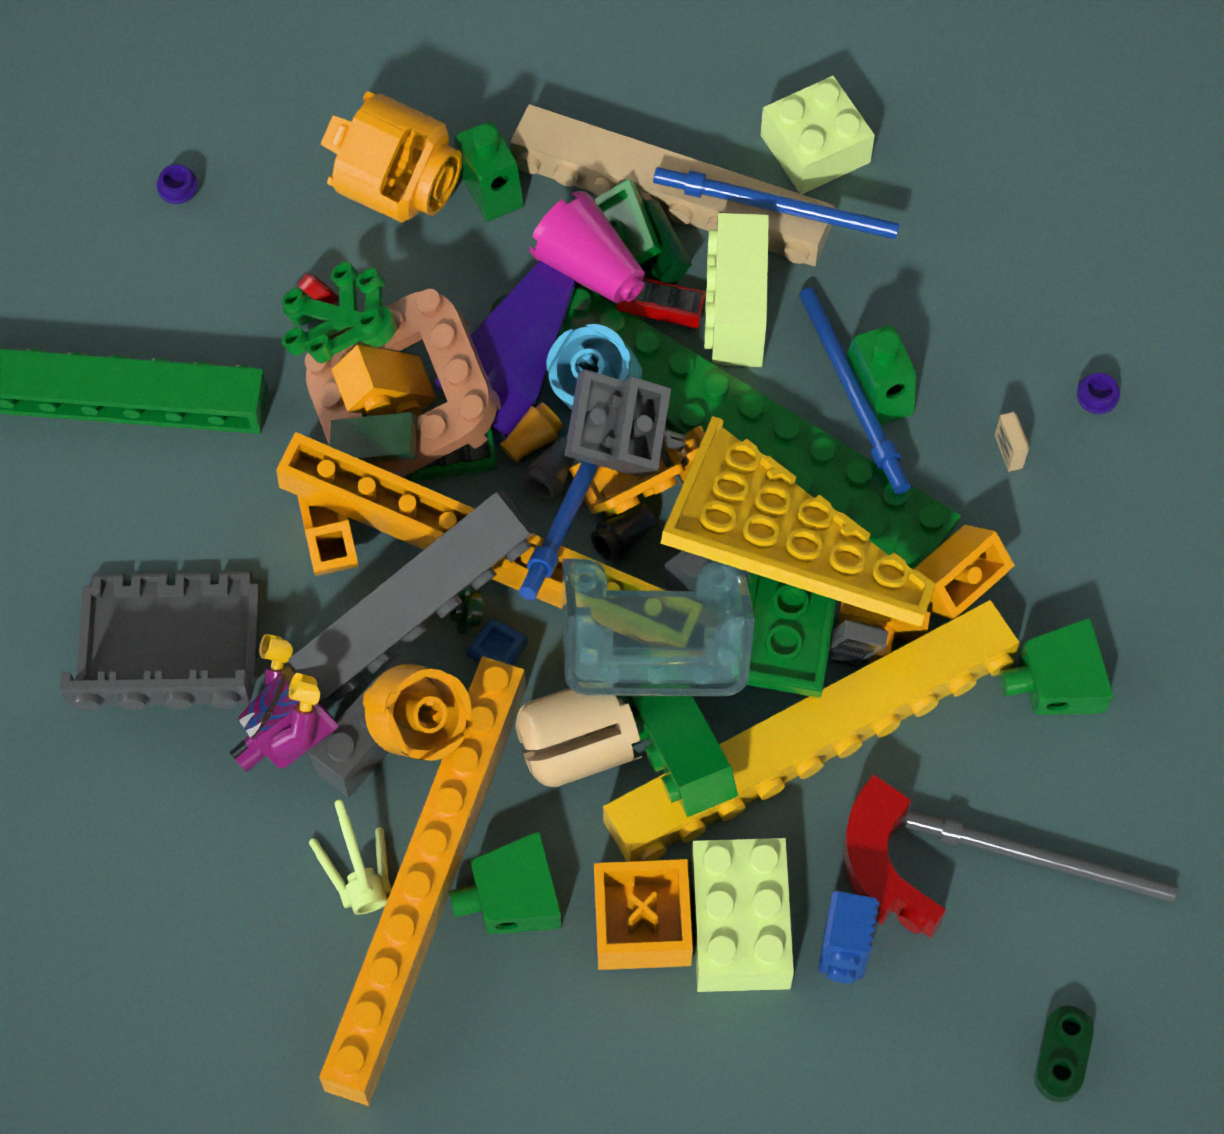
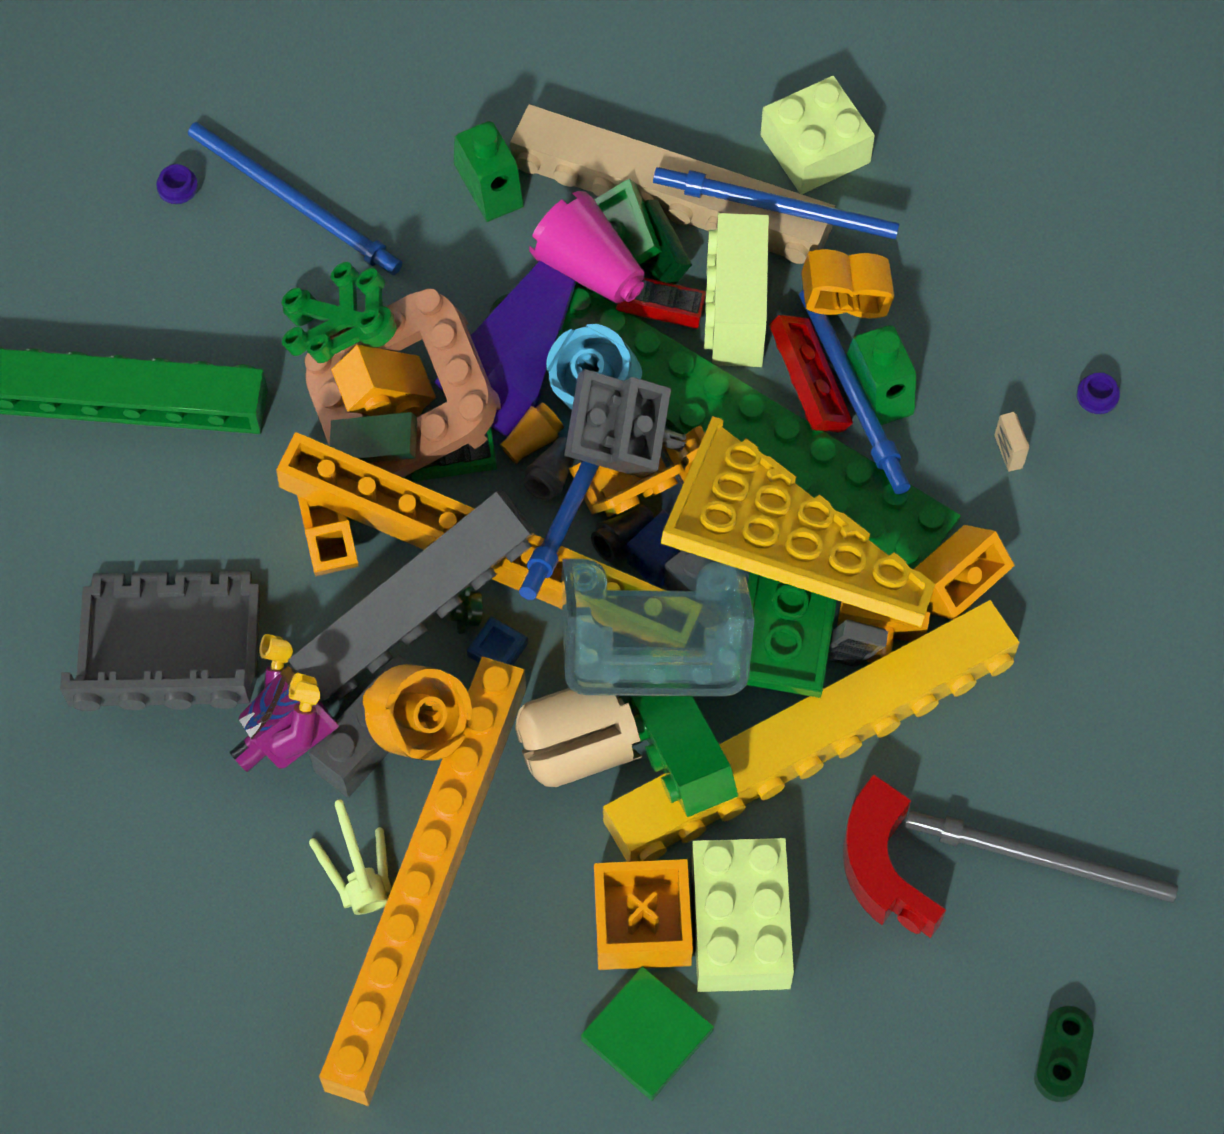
red tile [297,273,339,305] -> none
light orange piece [321,91,463,223] -> none
green torso [448,832,562,935] -> none
blue brick [818,891,879,983] -> none
green torso [999,619,1114,715] -> none
none -> blue bar [188,122,403,275]
none -> green tile [581,966,714,1101]
none -> clear blue brick [627,510,682,588]
none -> red plate [769,315,853,432]
none -> light orange brick [801,249,895,318]

